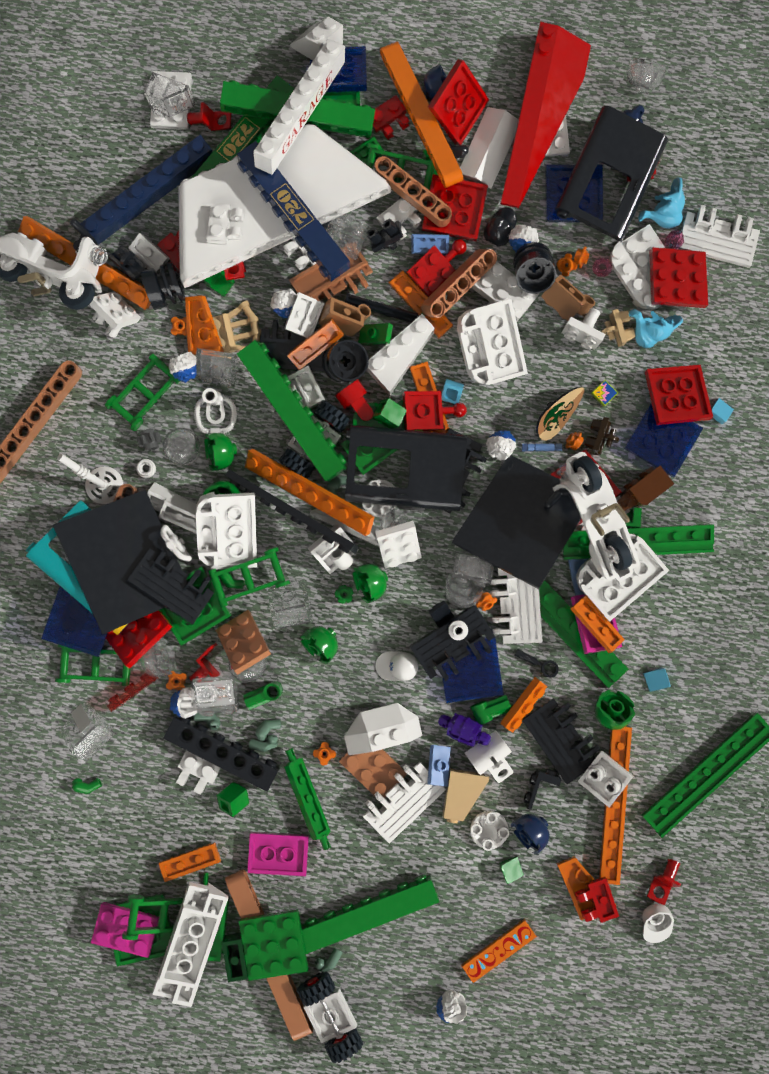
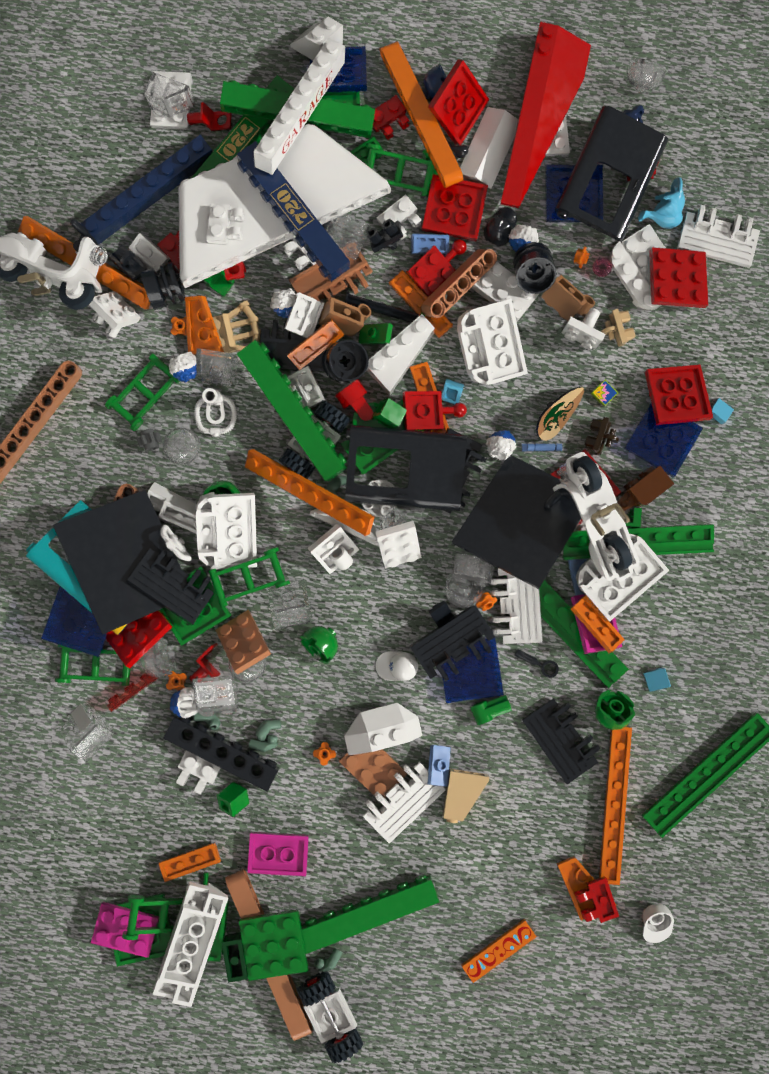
white dish [57,453,123,504] -> none
green arm [72,778,102,794] -> none
white plate [136,459,156,478] -> none
green cylinder [204,433,237,471] -> none
green arm [219,569,245,589] -> none
black plate [225,469,359,554] -> none
green piece [243,681,283,710] -> none
green plate [284,748,331,850] -> none
green plate [335,585,353,604] -> none
green cylinder [352,564,388,603] -> none
nougat beam [375,156,452,227] -> none
white piece [436,990,468,1024] -> none
dark purple piece [438,713,491,747] -> none
white plate [448,620,468,640] -> none
white piece [465,730,513,783] -> none
white dish [470,811,509,851] -> none
slope [499,856,524,884] -> none
orange plate [500,677,547,733] -> none
dark blue cylinder [511,814,550,855] -> none
black bracket [524,768,562,810] -> none
orange plate [556,253,578,277] -> none
orange plate [565,432,584,450] -> none
white plate [578,751,634,807] -> none
medium azure piece [628,309,683,349] -> none
red bracket [647,859,681,905] -> none
clear pink plate [665,230,684,249] -> none

